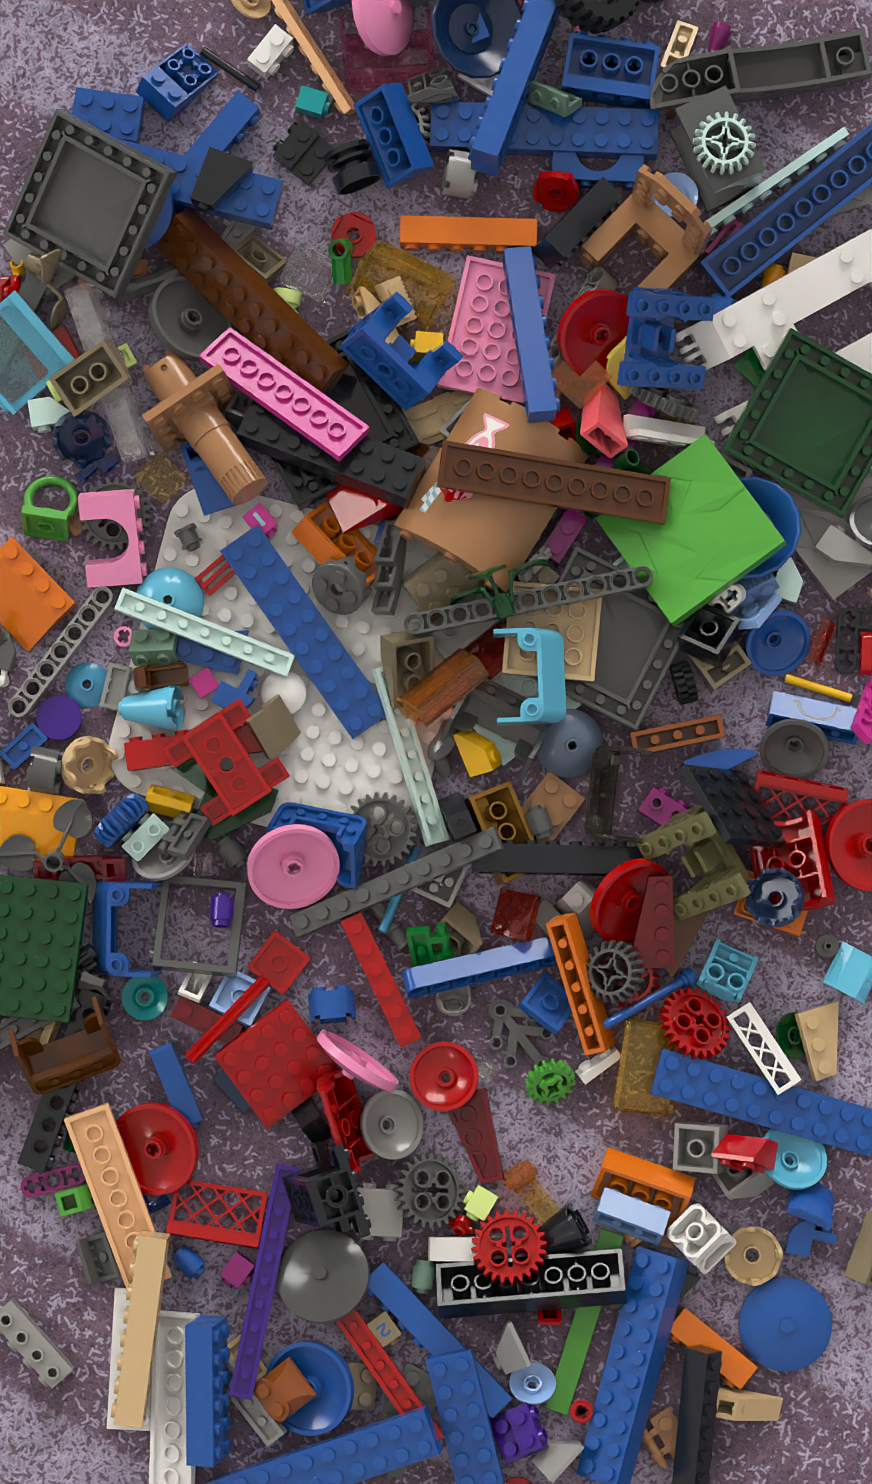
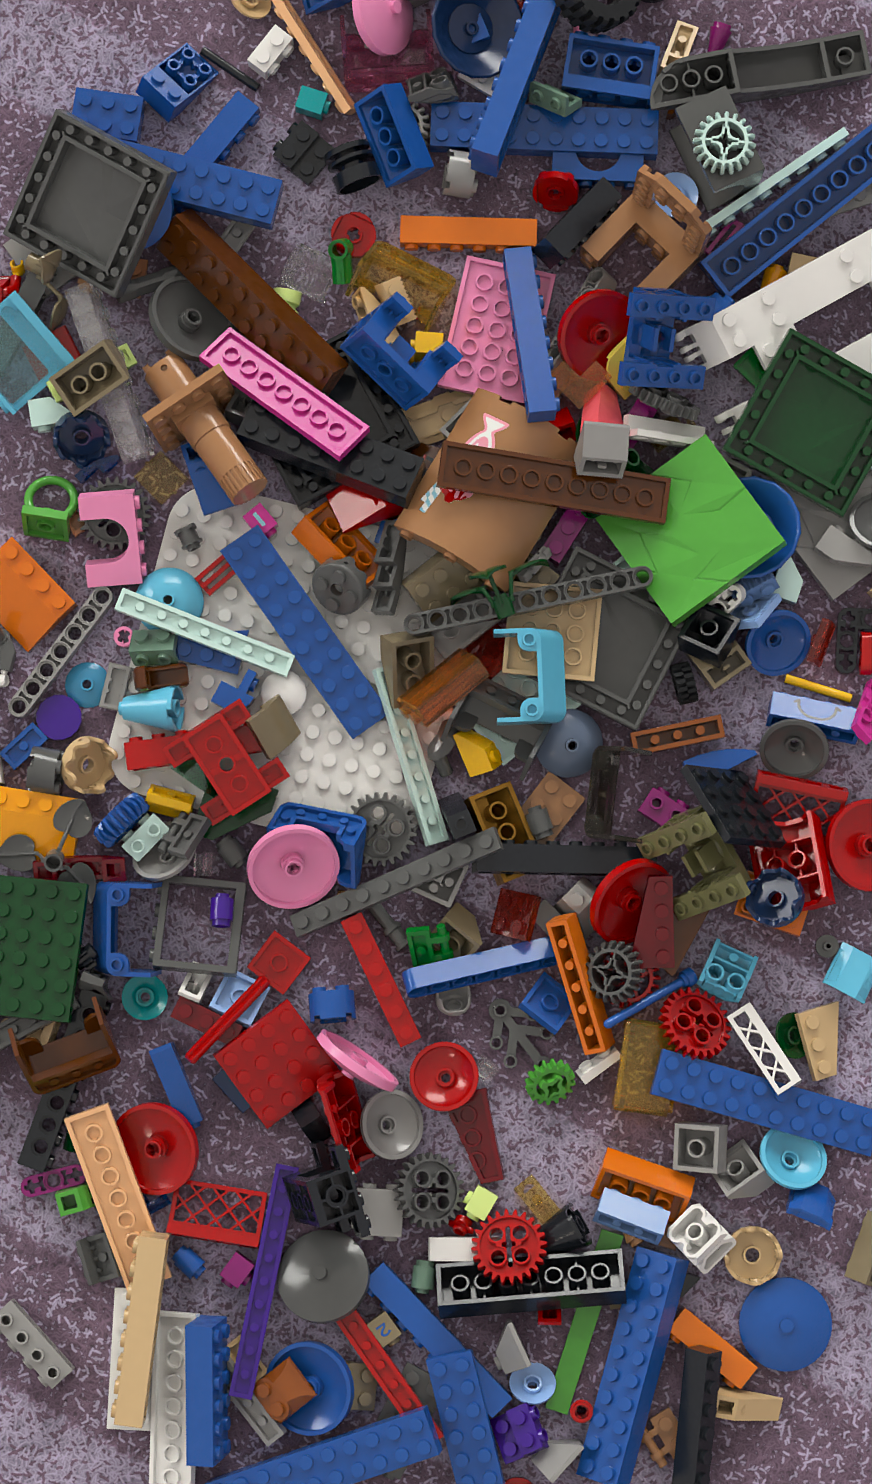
dark pink tile [189,667,219,699] -> none
black slope [190,146,254,212] -> none
dark tan slope [232,233,288,284] -> none
dark azure bar [378,847,421,934] -> none
clear orange brick [503,1159,538,1192] -> none
red slope [712,1134,778,1174] -> none
blue brick [784,1219,837,1257] -> none
none -> light grey slope [574,421,630,479]

